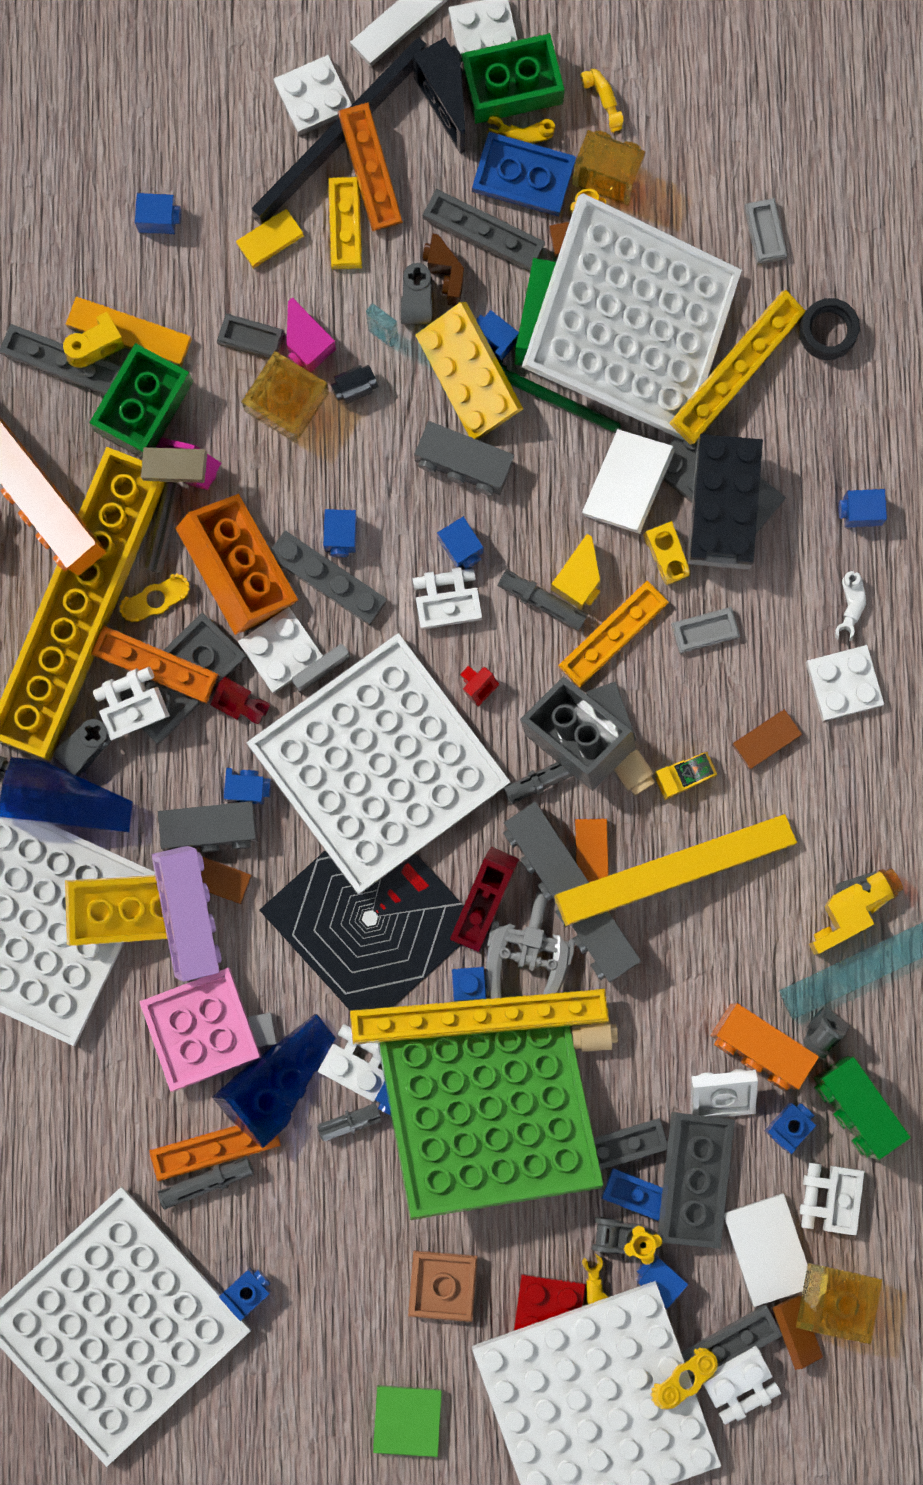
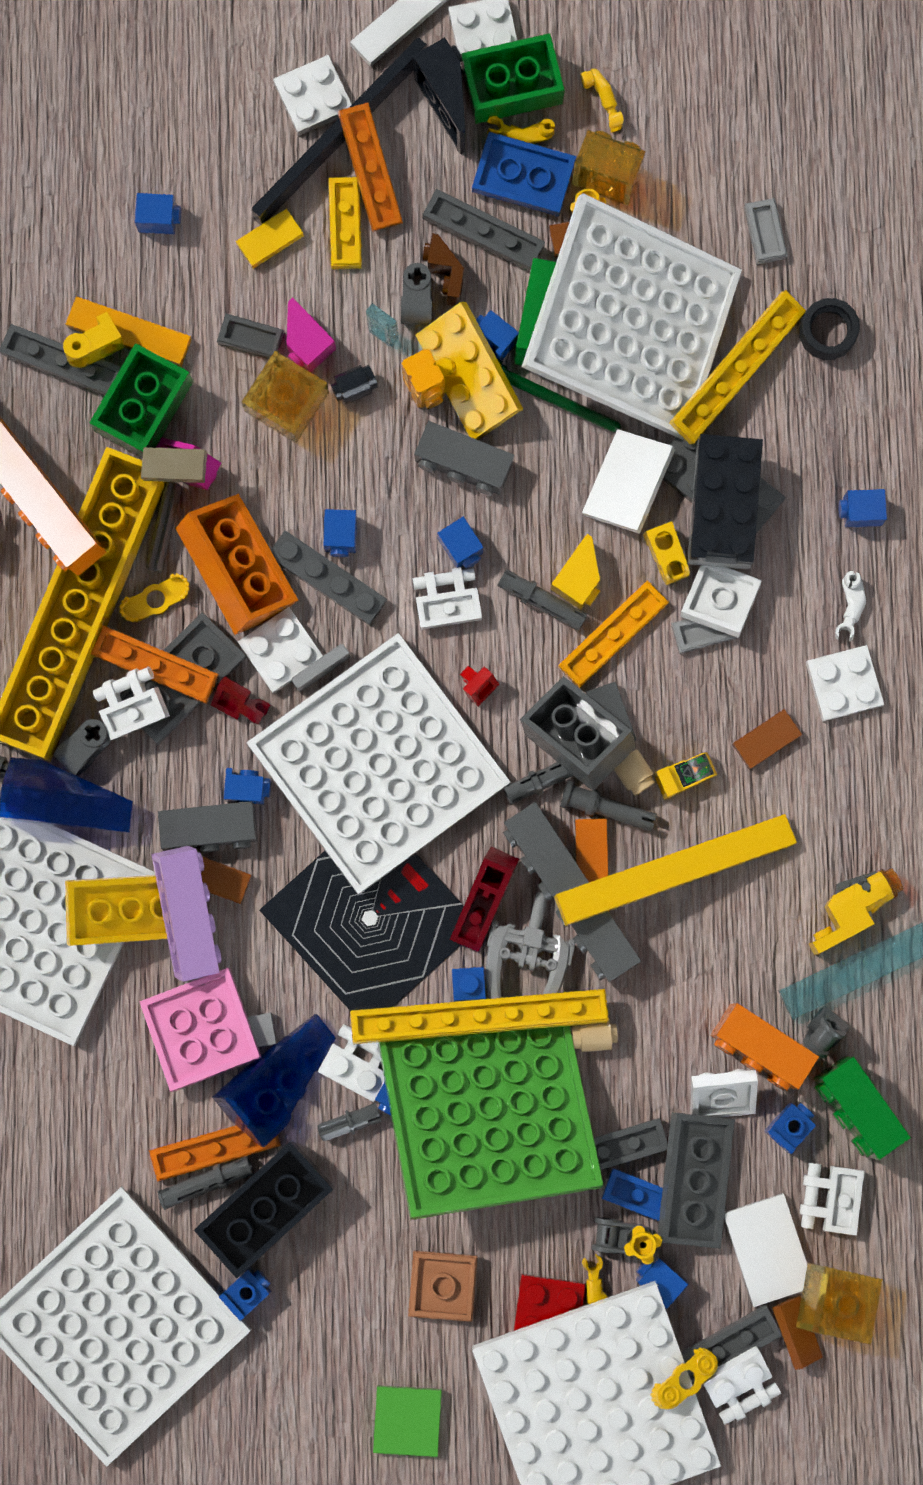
none -> black brick [194,1140,335,1279]
none -> light orange brick [401,349,445,409]
none -> dark grey pin [560,780,657,832]
none -> white plate [680,565,762,638]

